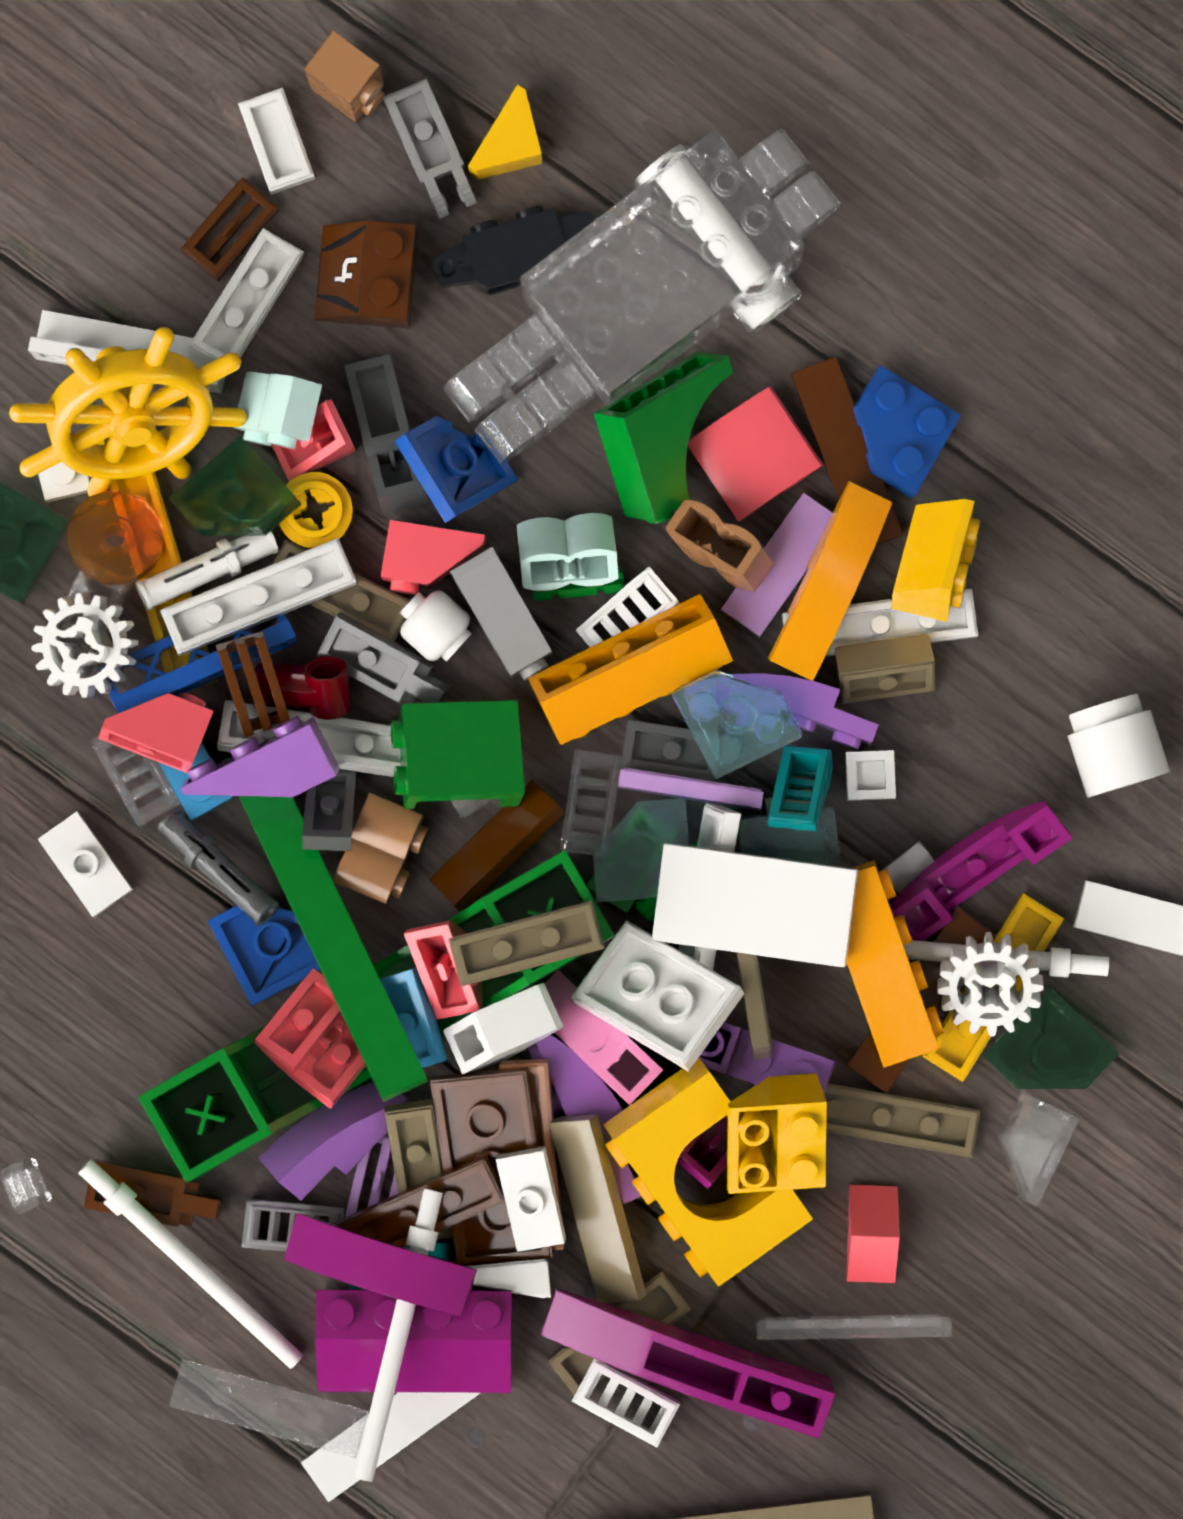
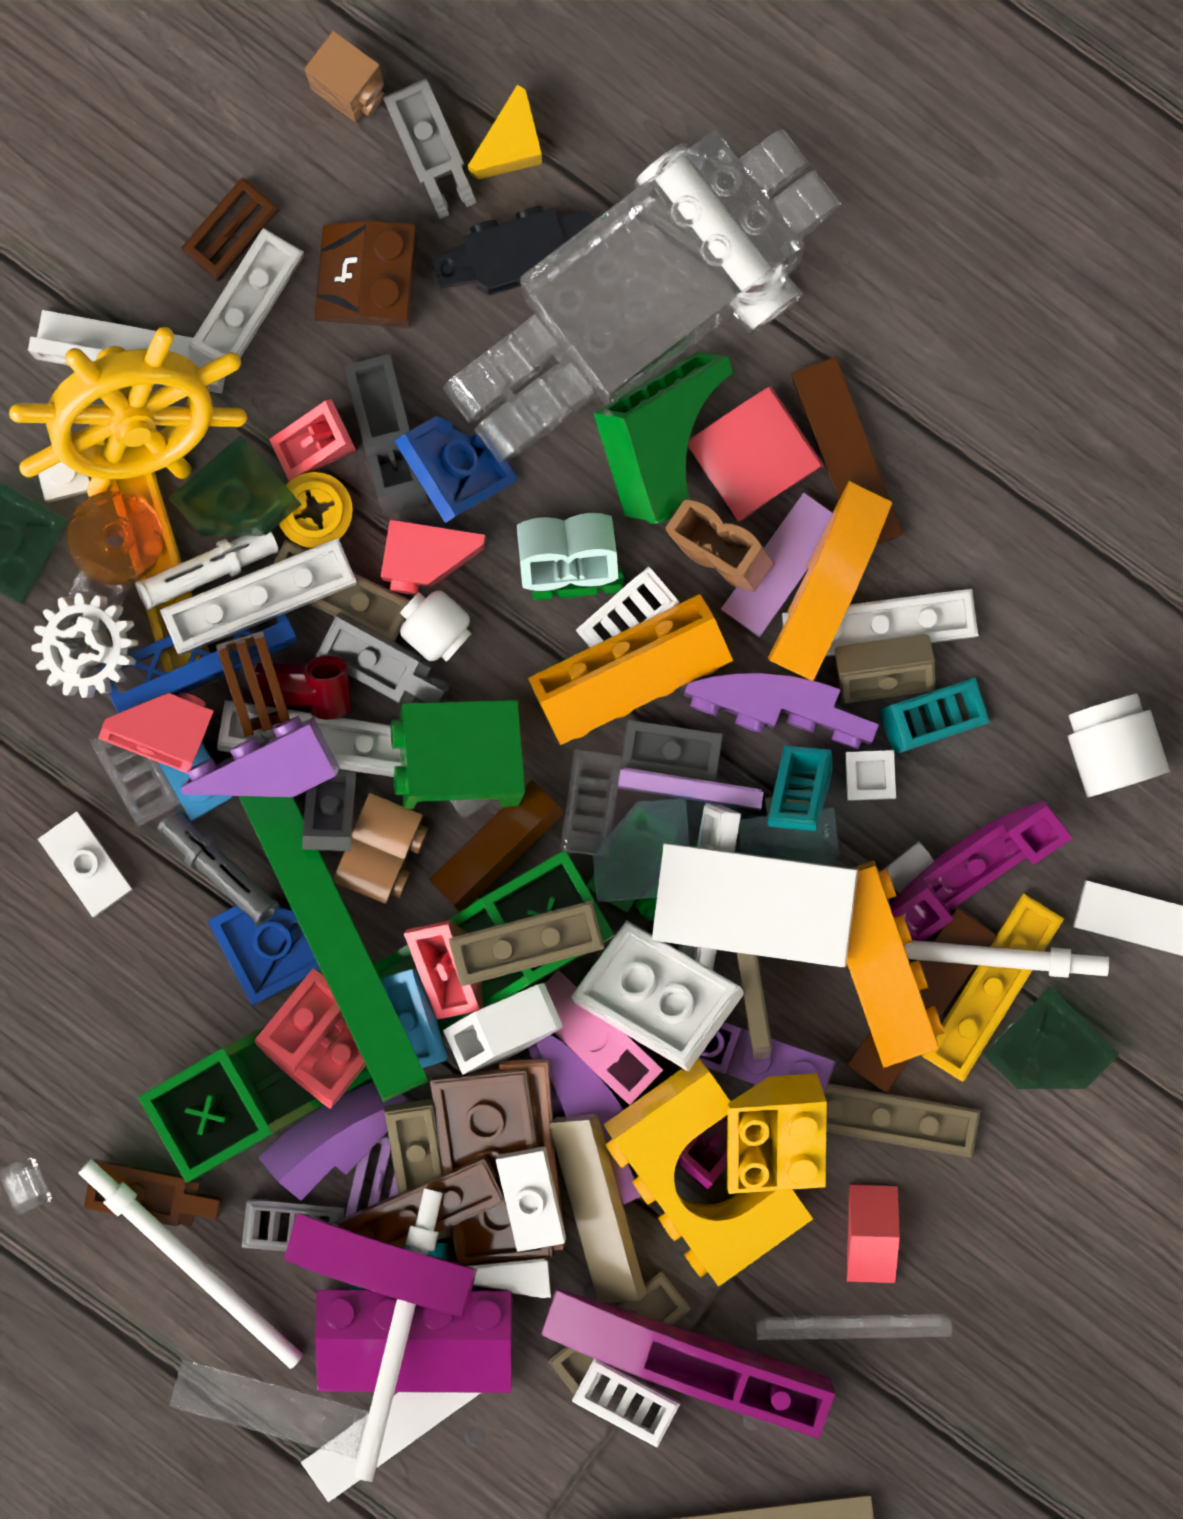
light aqua brick [233,372,322,449] -> none
white tile [238,88,315,195] -> none
light grey slope [450,547,553,681] -> none
clear light blue plate [672,670,803,779] -> none
blue plate [853,365,961,498] -> none
yellow slope [891,499,981,622] -> none
white gear [937,932,1043,1036] -> none
clear slope [997,1092,1080,1207] -> none
none -> teal slope [879,677,991,754]

